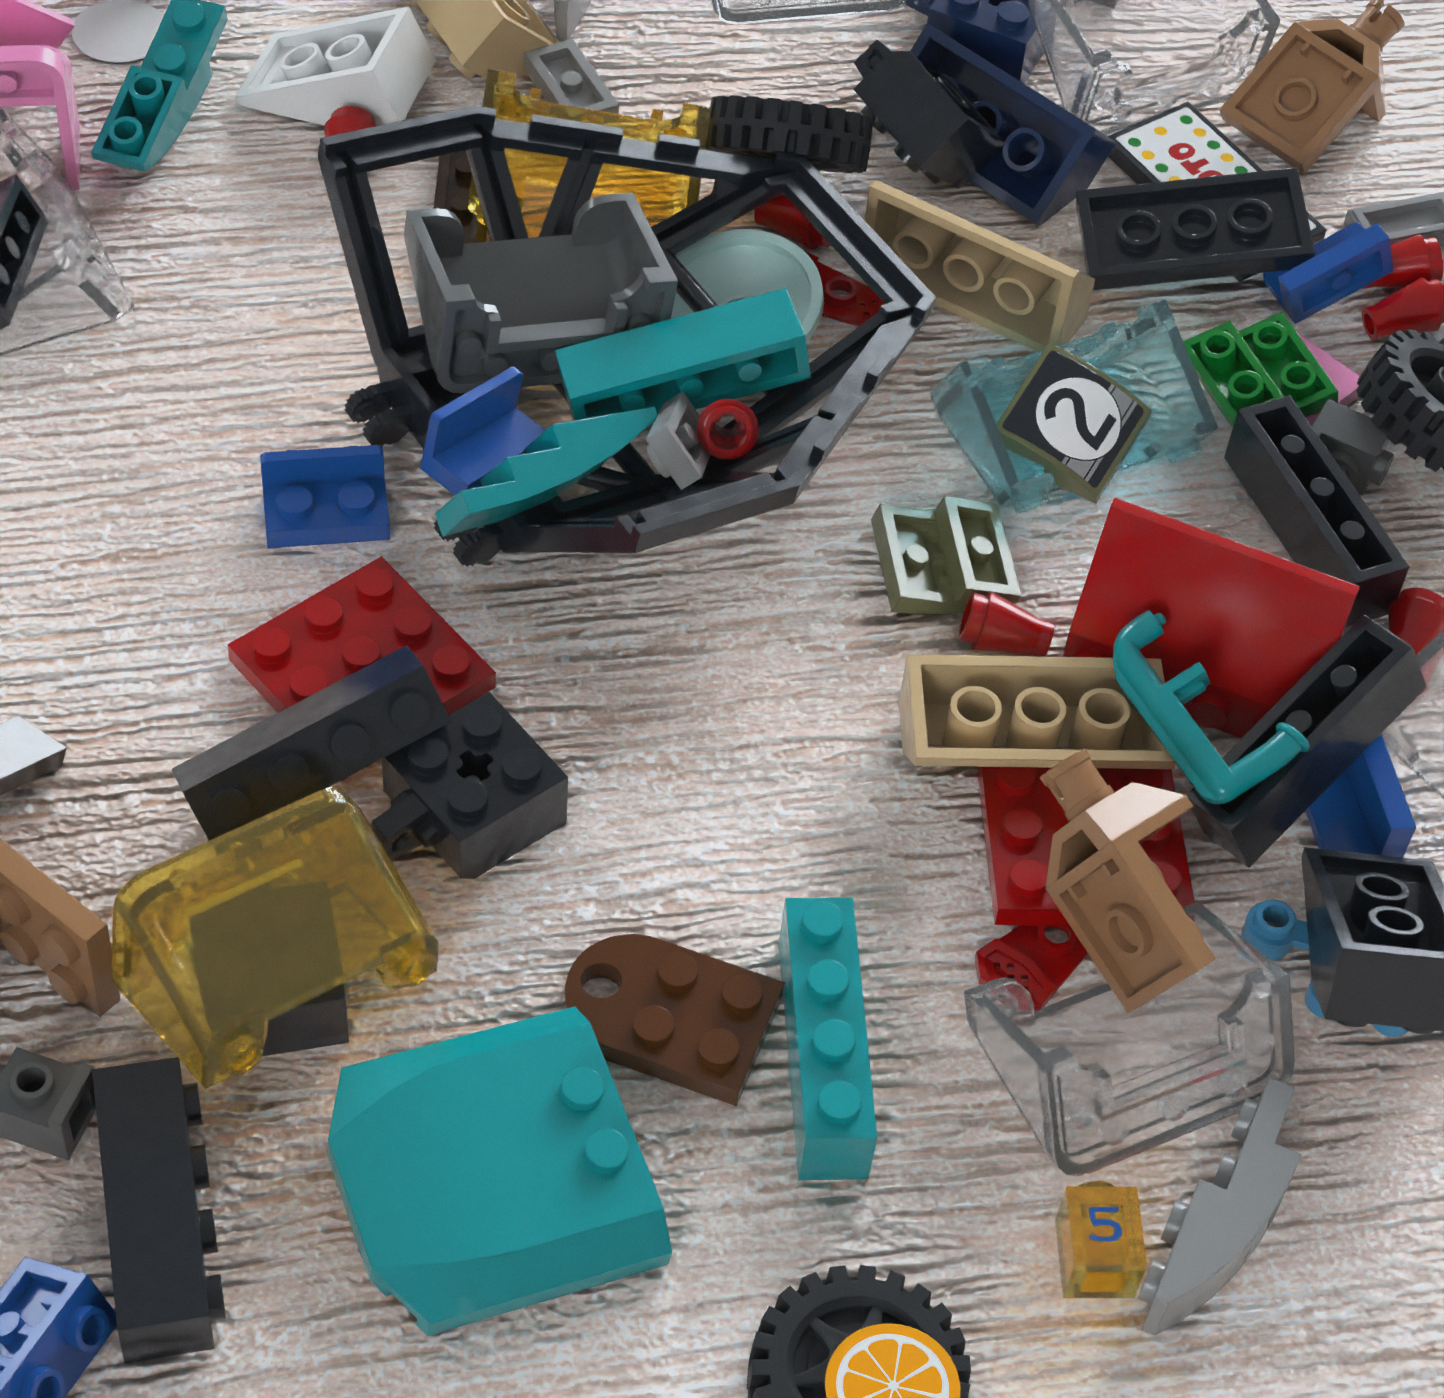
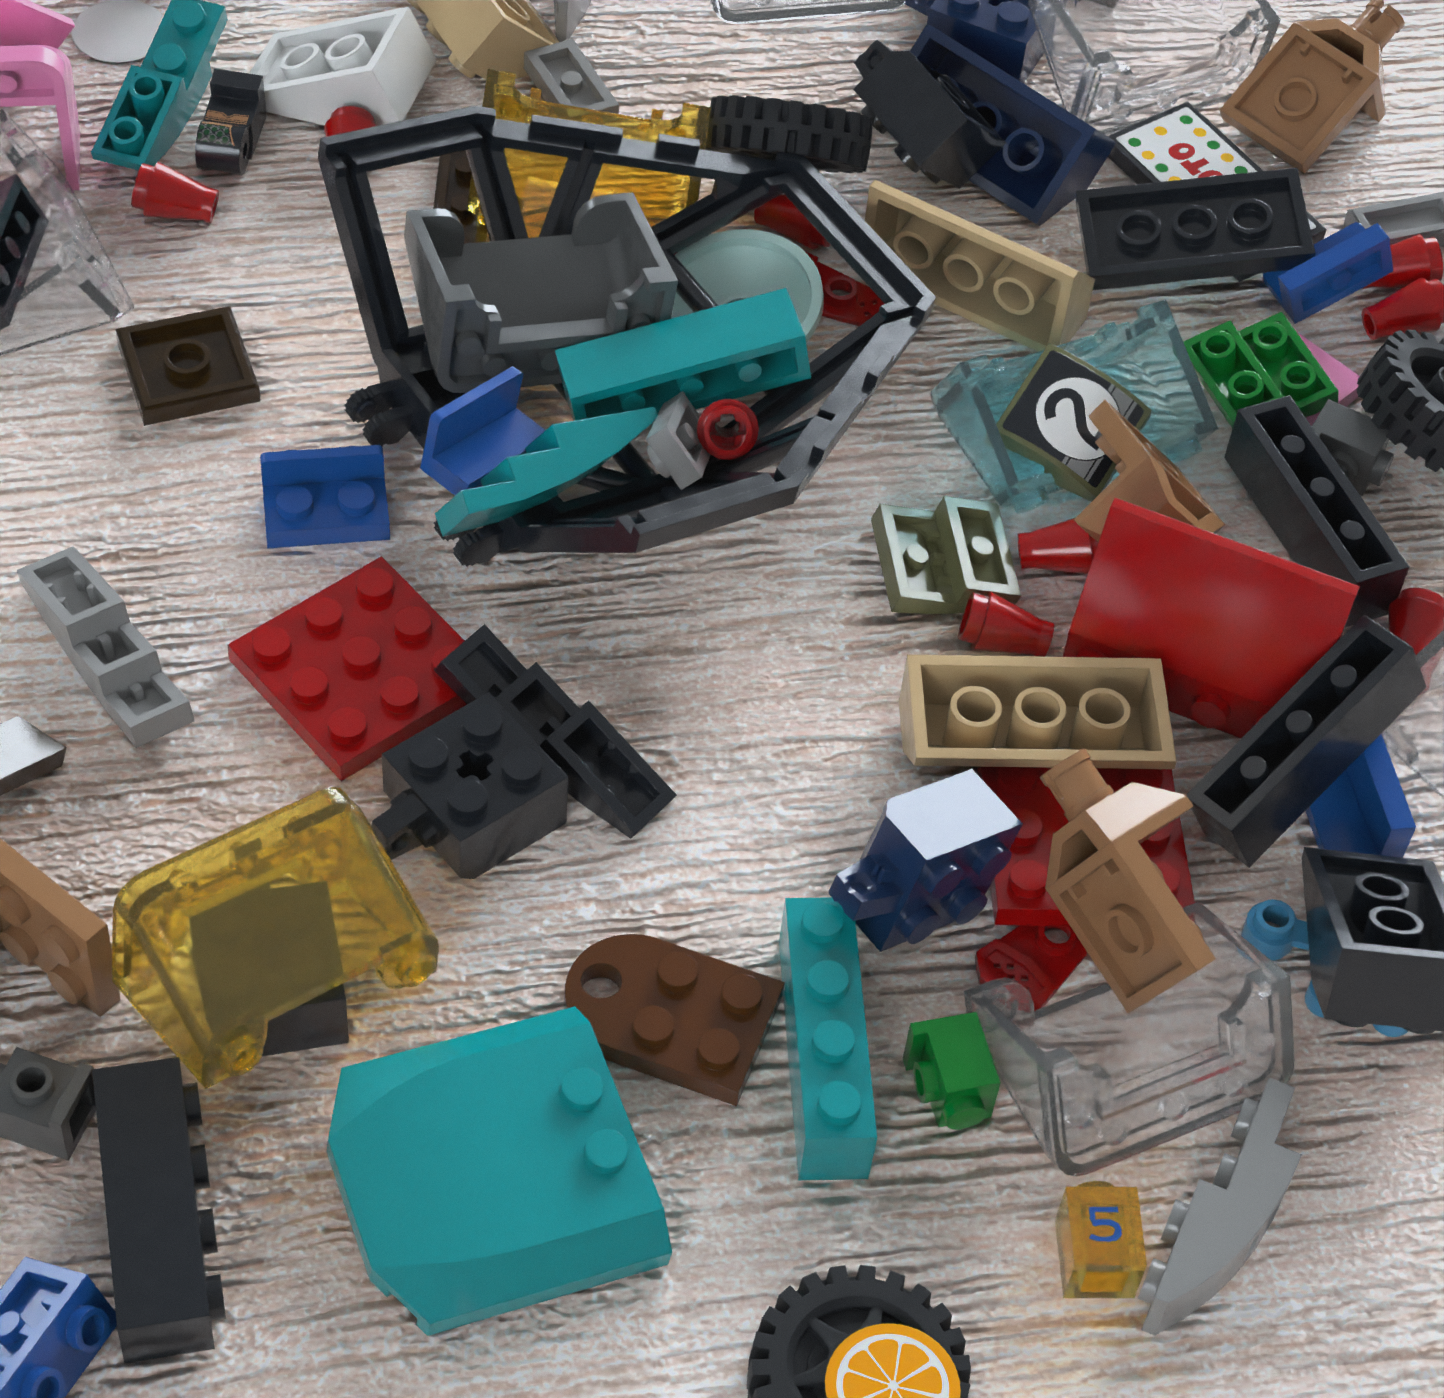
black brick [172,645,452,848] -> none
teal piece [1113,610,1310,804] -> none
none -> light grey slope [17,546,195,748]
none -> dark brown tile [115,306,260,426]
none -> red cone [131,161,219,223]
none -> black leg [195,69,266,175]
none -> black slope [434,624,677,839]
none -> dark blue hinge [828,769,1023,952]
none -> green brick [902,1012,1001,1130]
none -> red cone [1017,518,1098,574]
none -> medium nougat plate [1074,400,1225,542]

